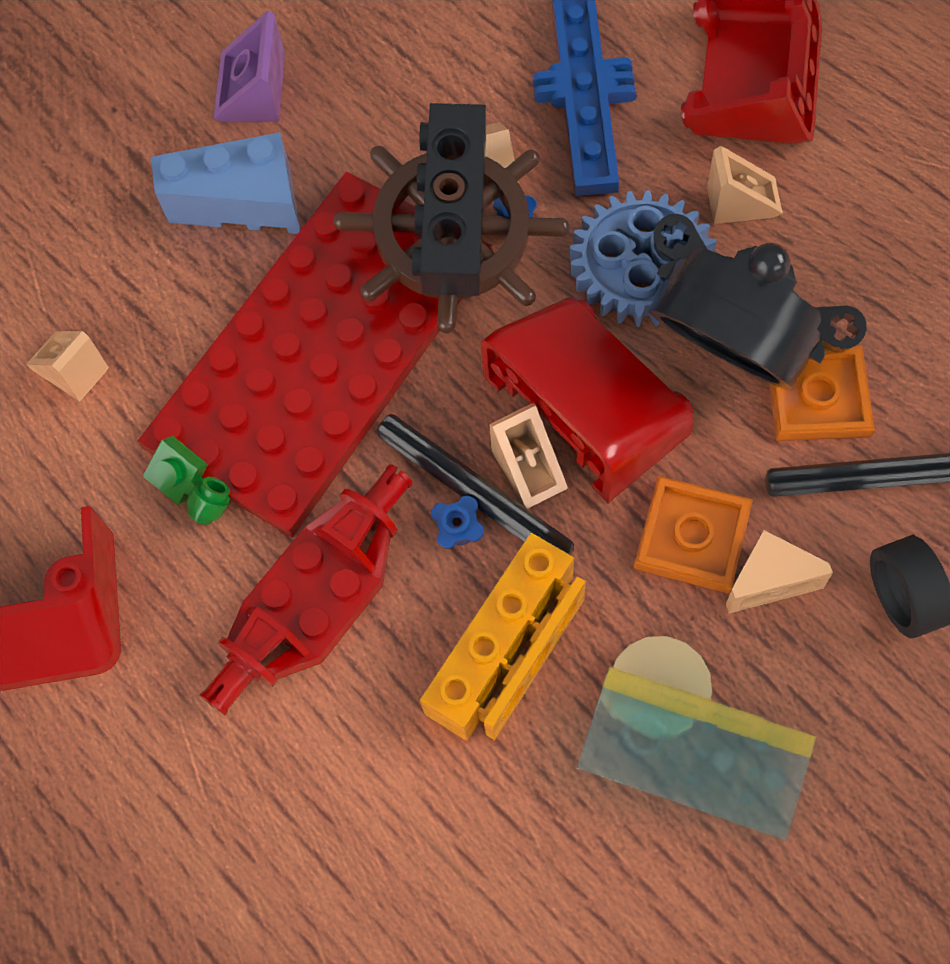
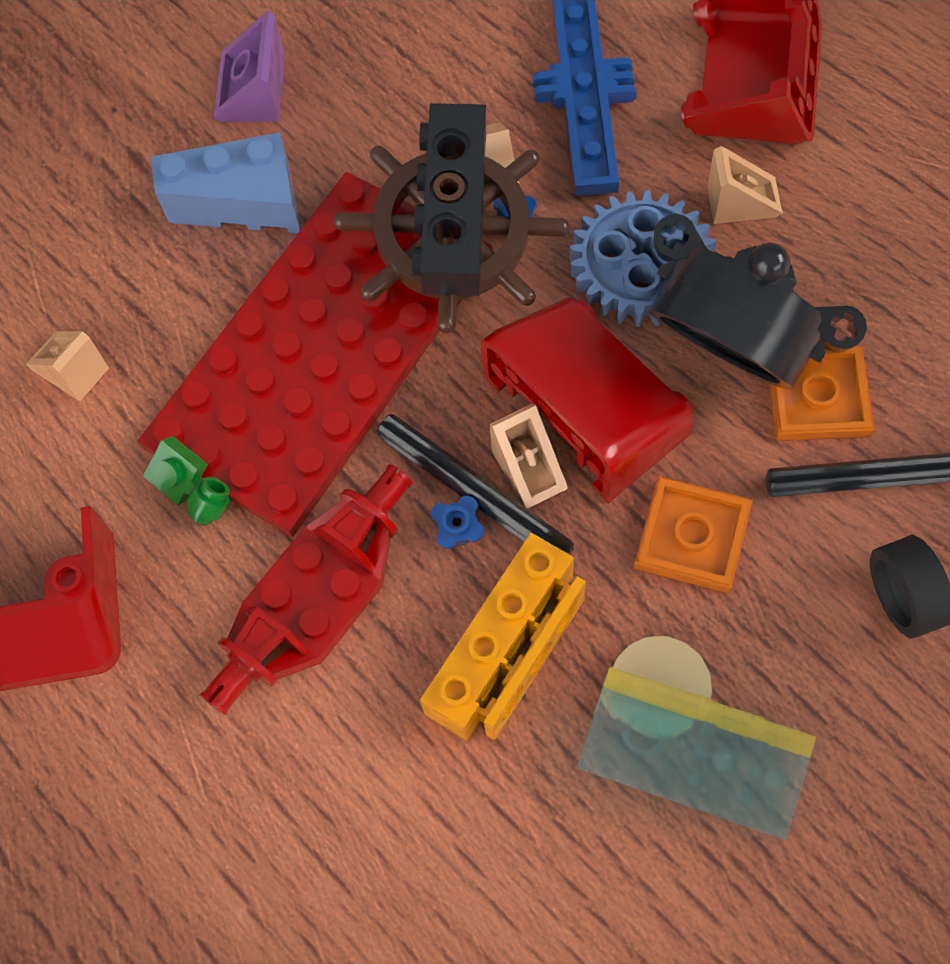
light nougat slope [726,530,833,614] -> none

